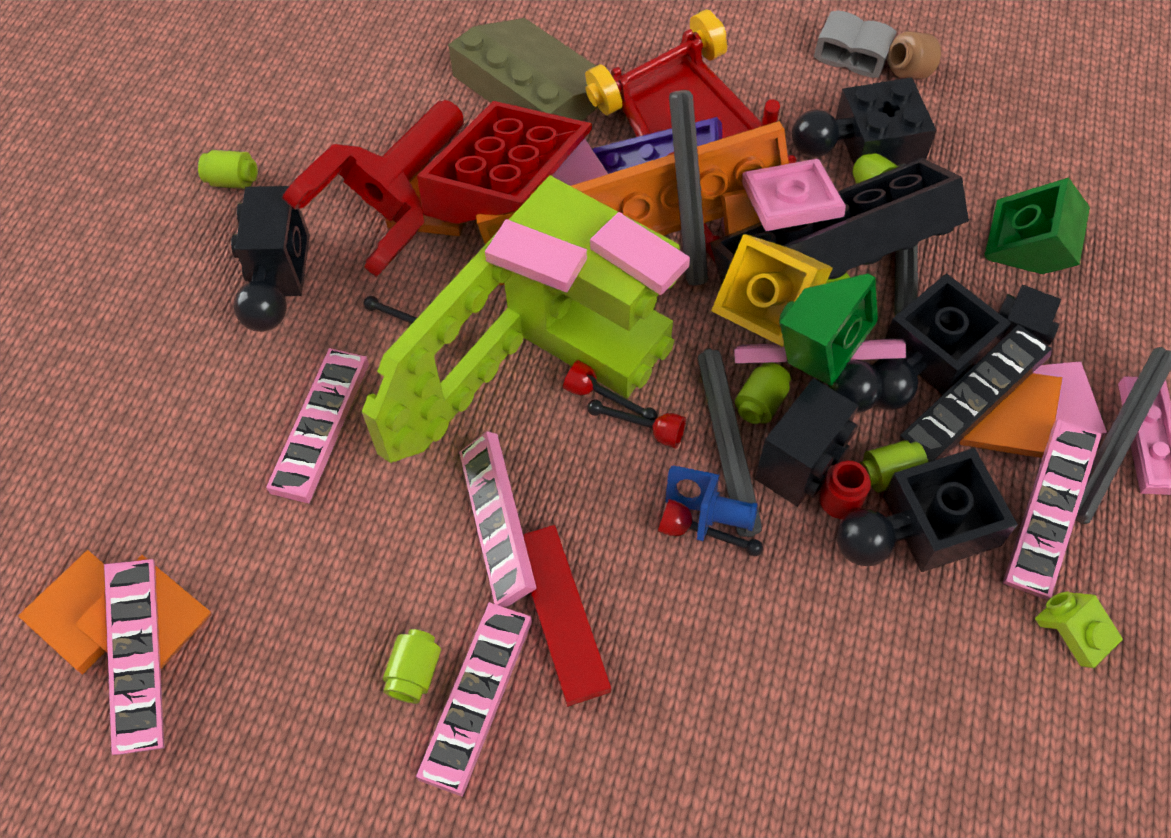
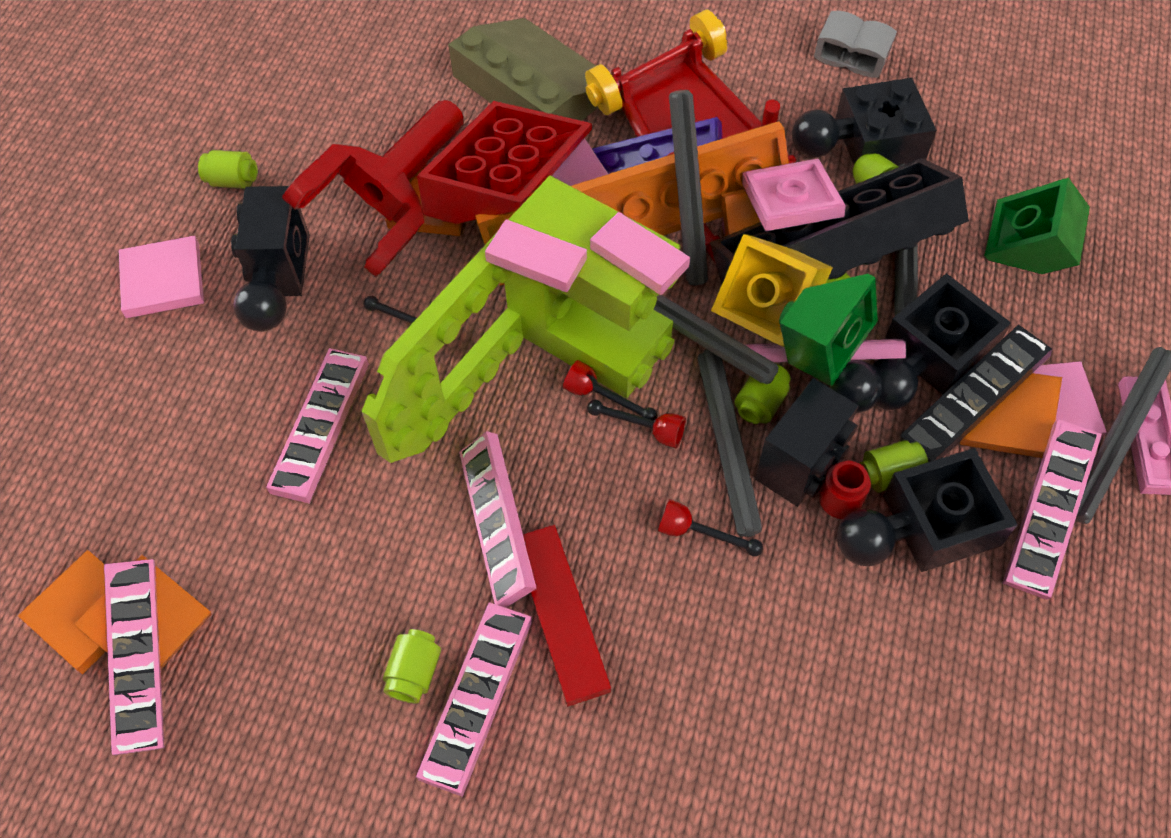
blue bracket [665,465,758,541] -> none
medium nougat head [887,31,941,80] -> none
black brick [998,284,1062,346] -> none
lime bracket [1035,591,1123,668] -> none
none -> bright pink tile [119,236,204,318]
none -> dark grey axle [653,295,778,384]

